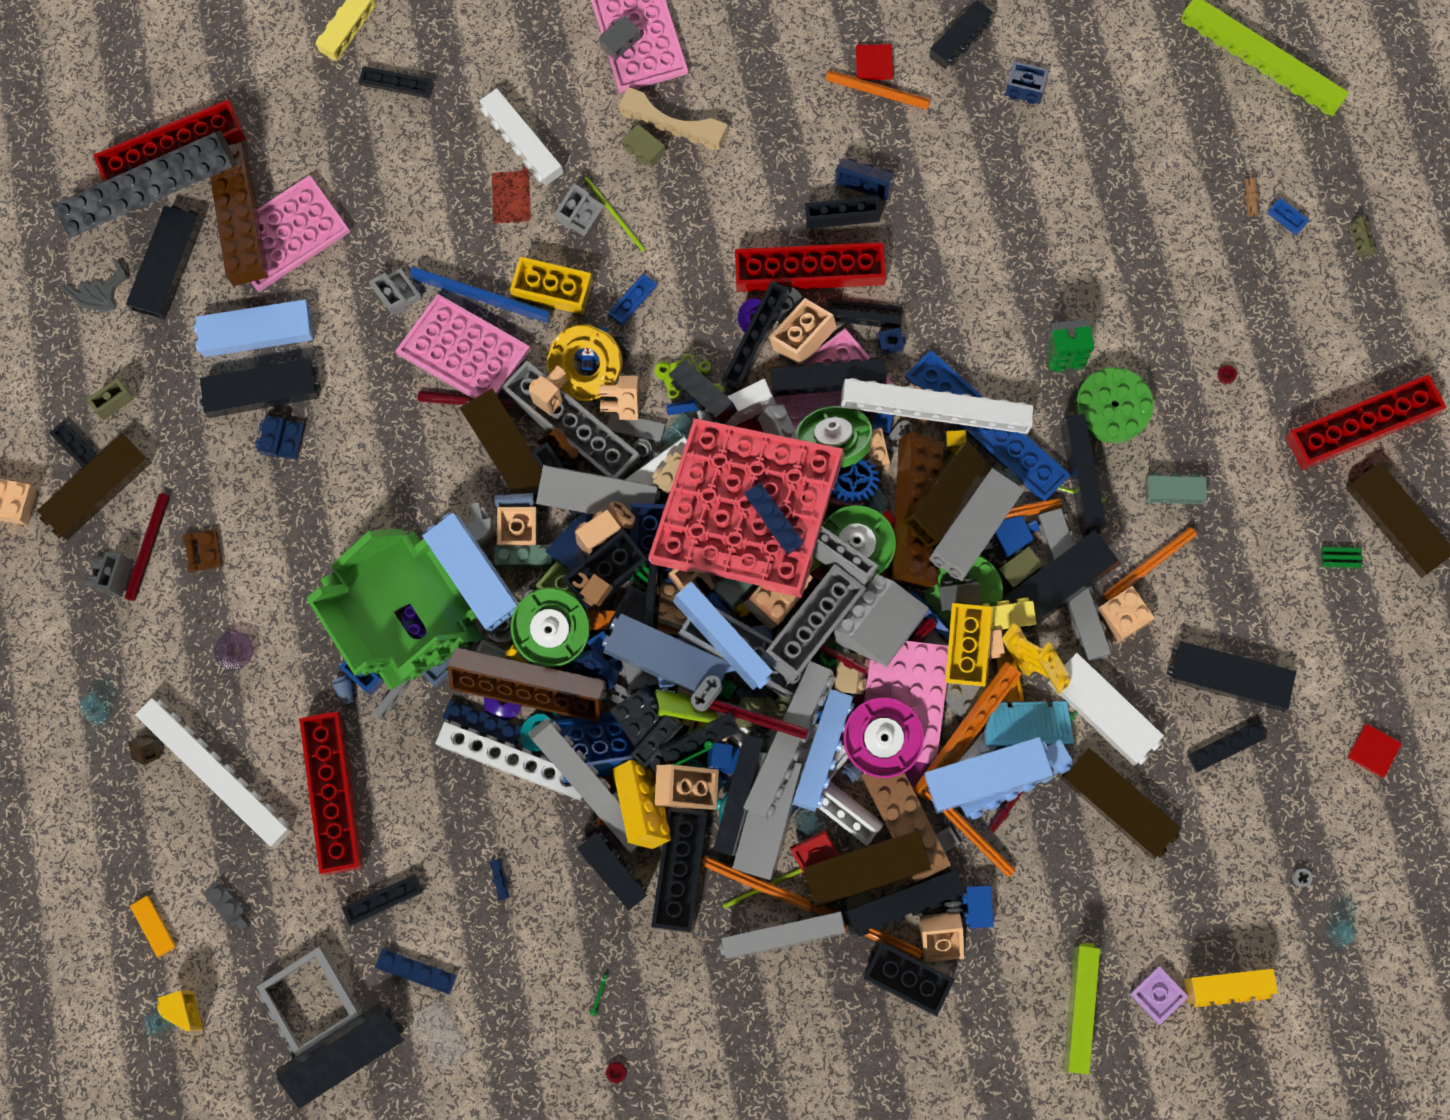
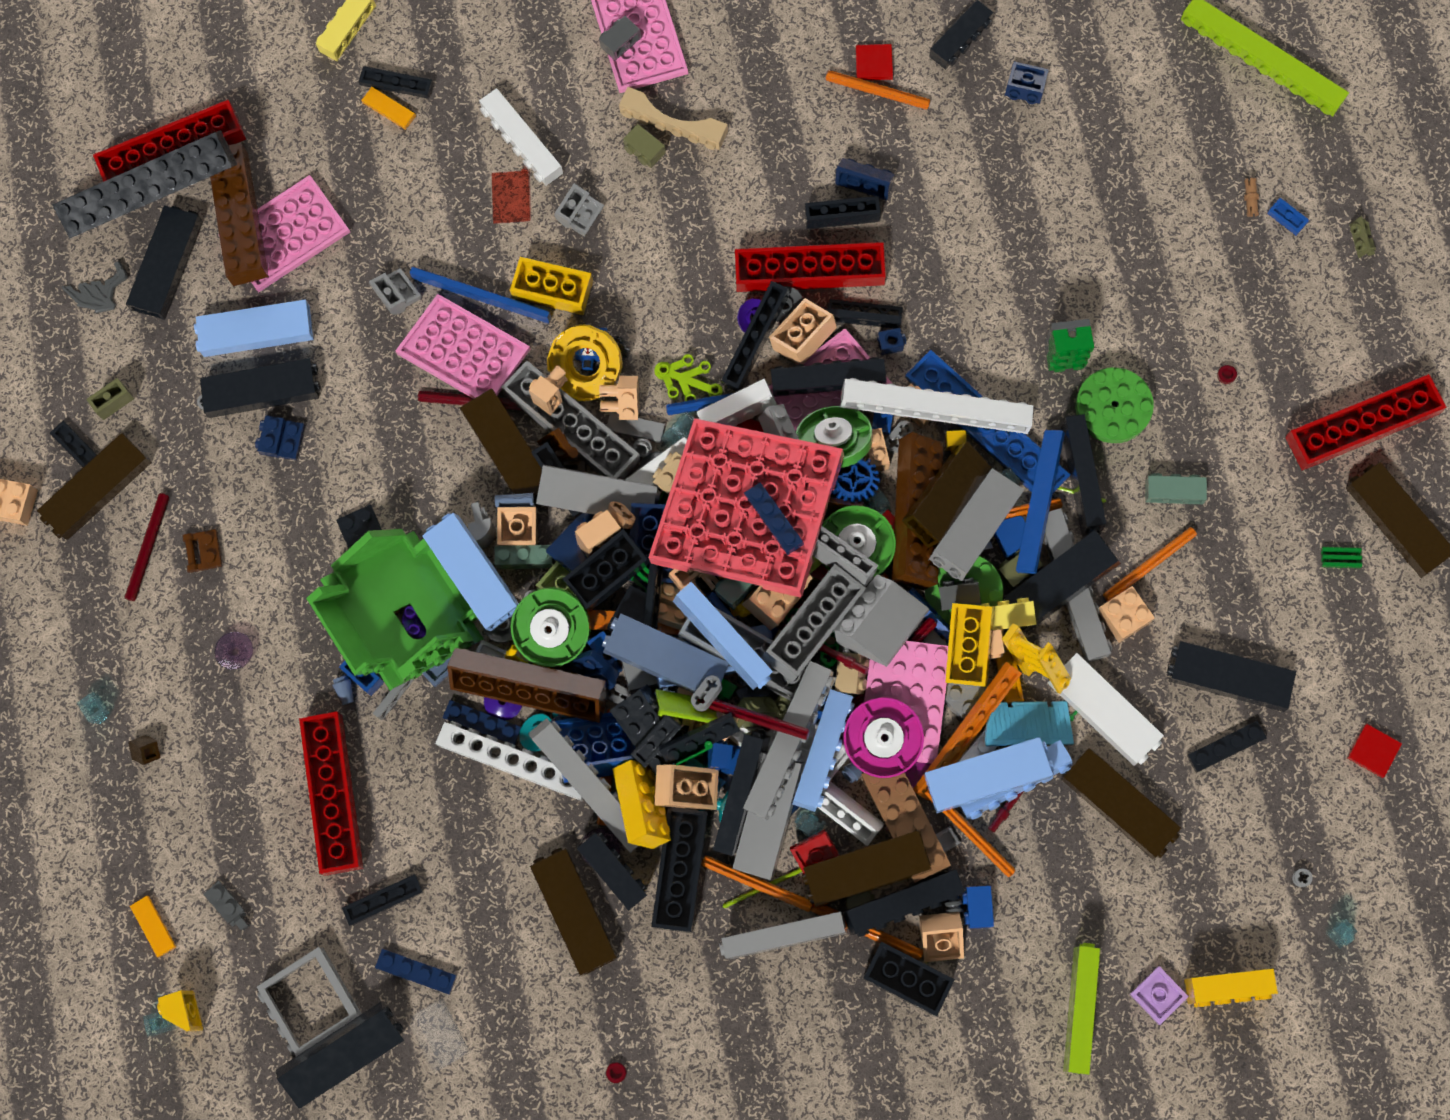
dark grey brick [84,552,133,597] -> none
white brick [135,698,291,848] -> none
dark blue pin [489,859,511,901] -> none
medium nougat brick [572,573,613,606] -> none
lime axle [584,177,645,252] -> none
green hinge [590,974,608,1016] -> none
blue tile [608,273,658,326] -> none
black brick [668,359,738,424] -> none
none -> black plate [336,504,382,549]
none -> light orange tile [361,87,416,130]
none -> dark brown brick [530,848,618,977]
none -> blue tile [1016,430,1065,574]

